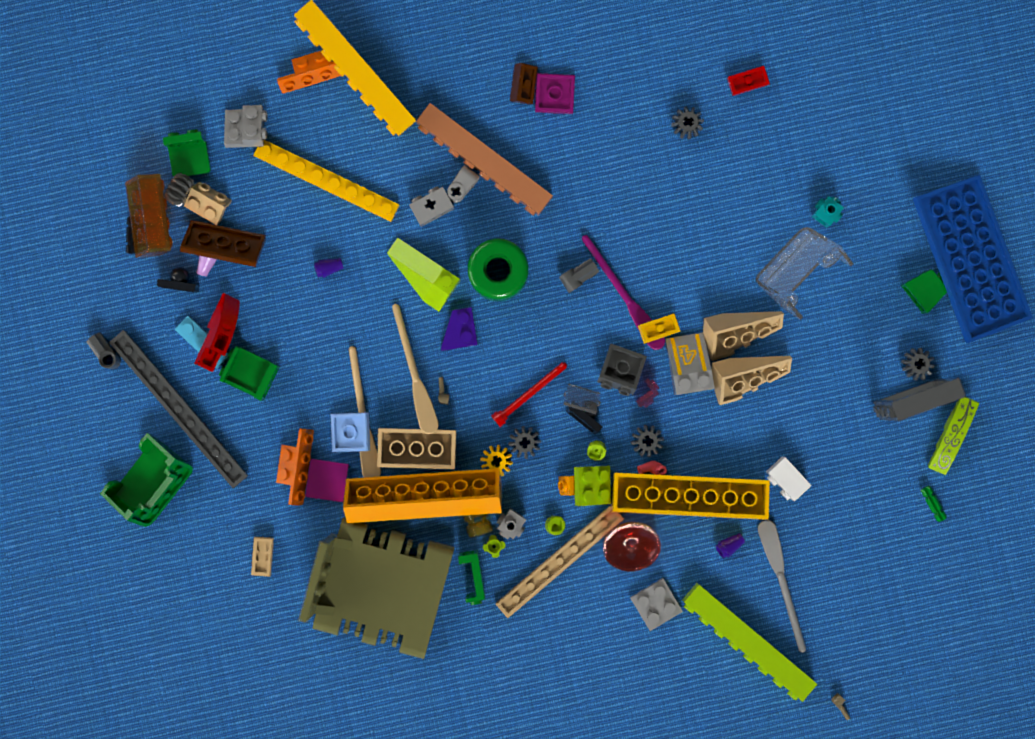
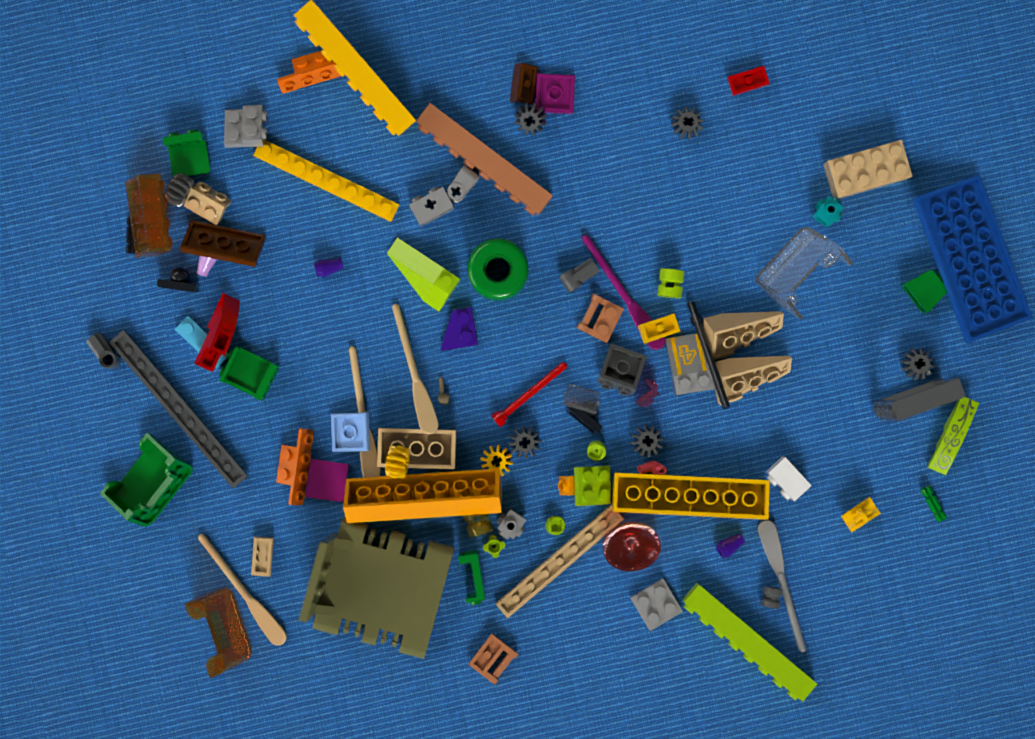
dark tan hand [832,693,850,720] -> none
none -> clear orange windscreen [184,588,252,678]
none -> tan piece [198,534,287,646]
none -> yellow gear [385,445,410,478]
none -> nougat plate [468,633,519,685]
none -> dark grey gear [515,103,547,135]
none -> nougat plate [576,294,624,343]
none -> lime wheel [657,269,685,299]
none -> black bar [687,302,730,409]
none -> dark grey wheel [760,586,783,609]
none -> tan brick [823,140,913,199]
none -> yellow hips [841,497,881,532]

